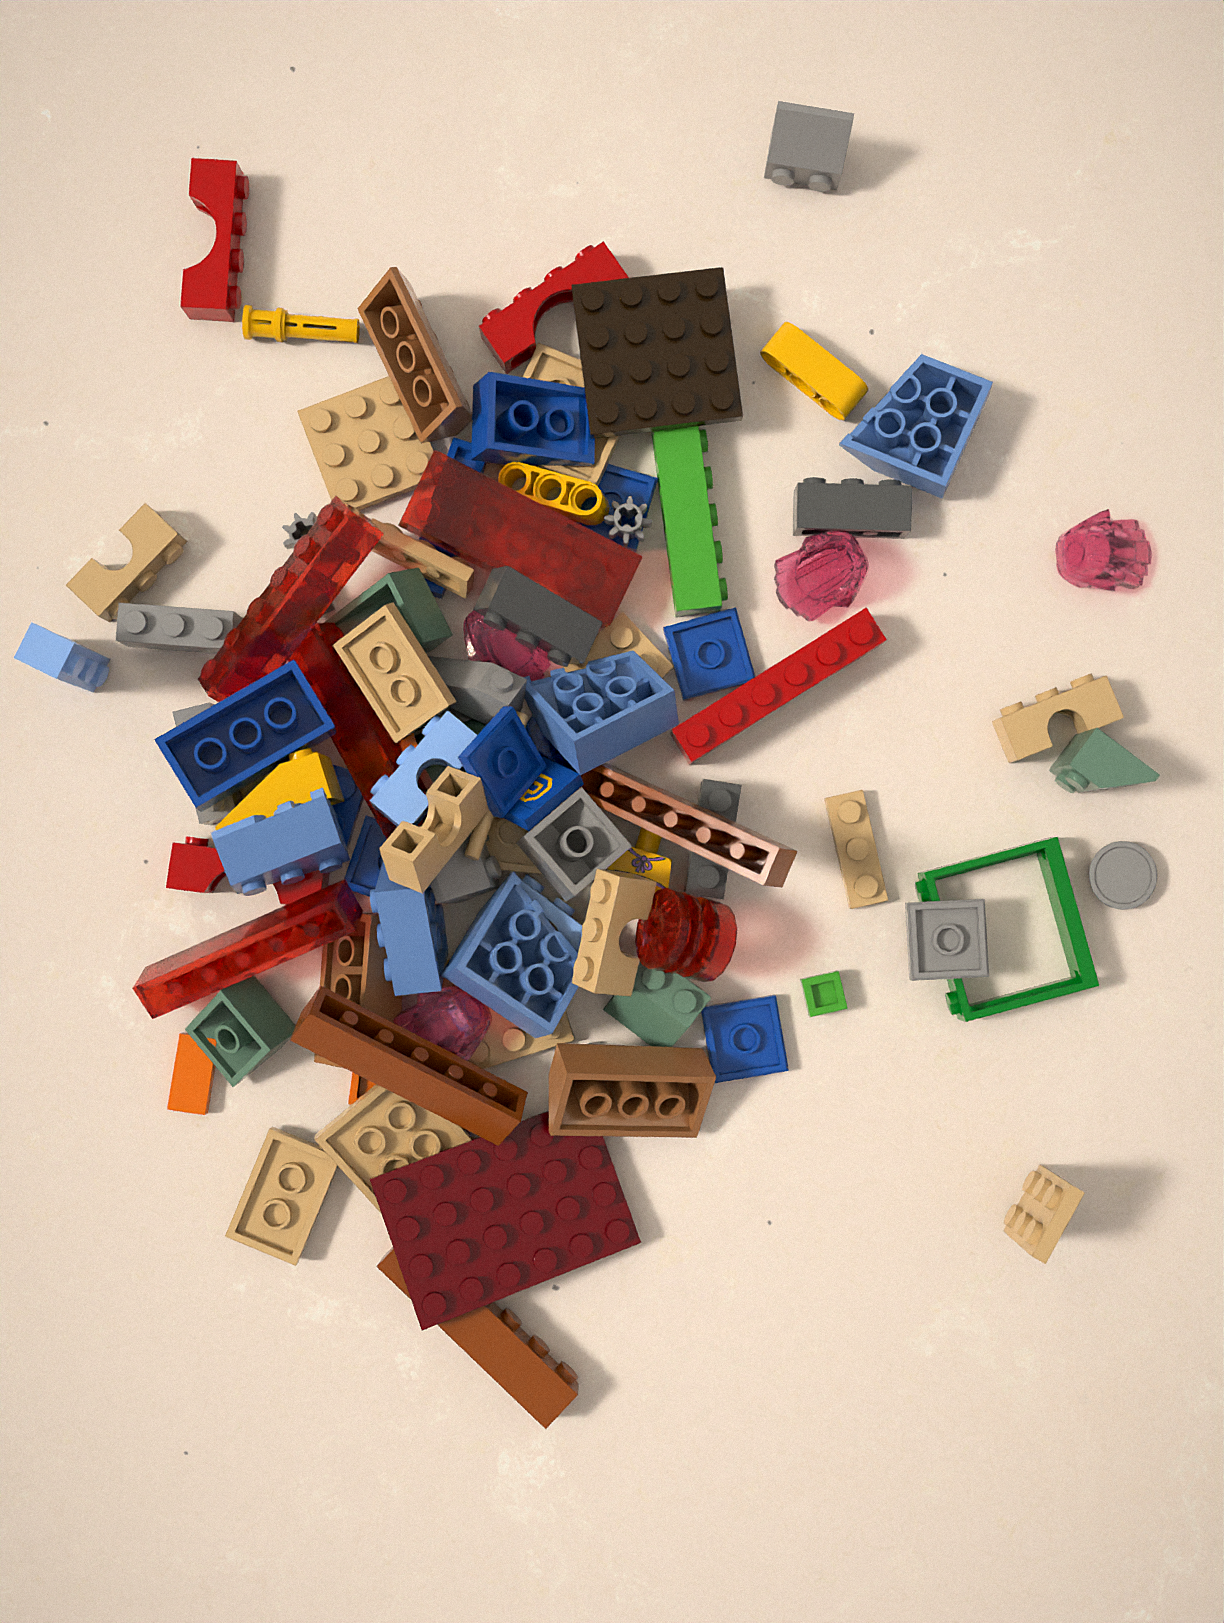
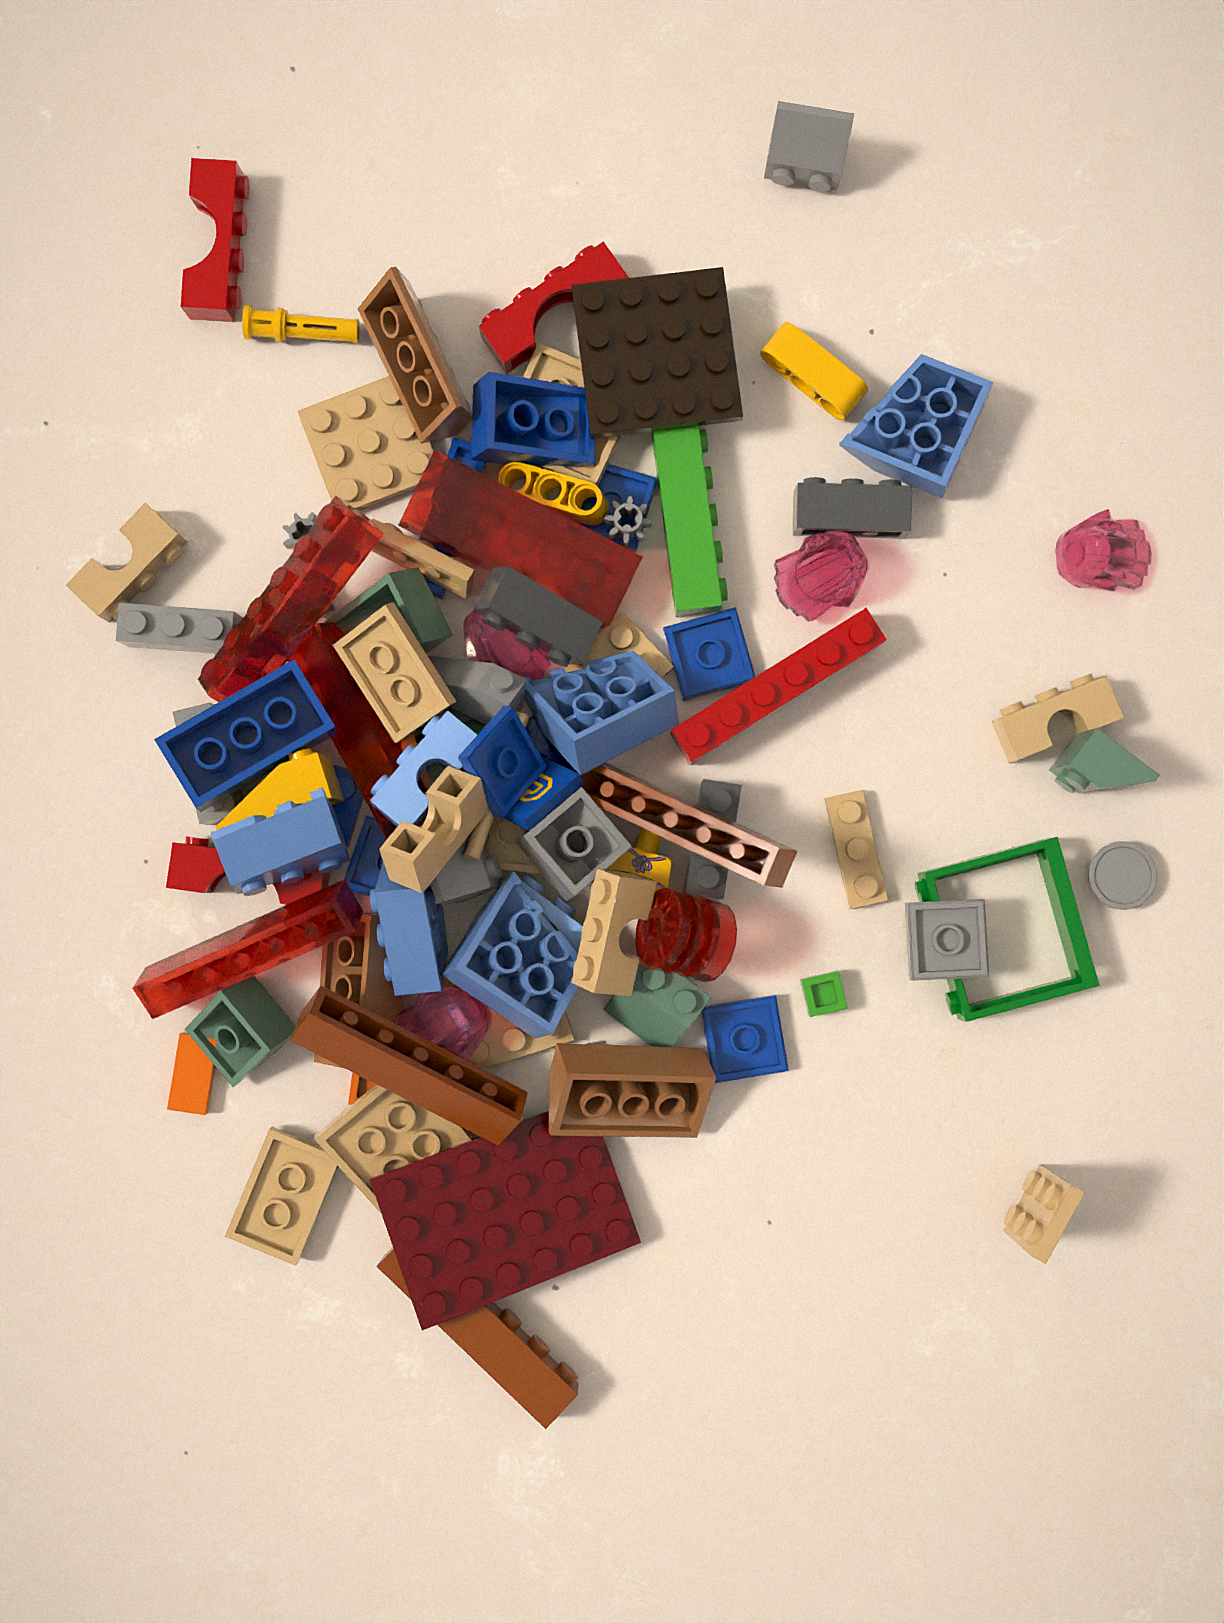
light blue arch [14,622,110,693] -> none

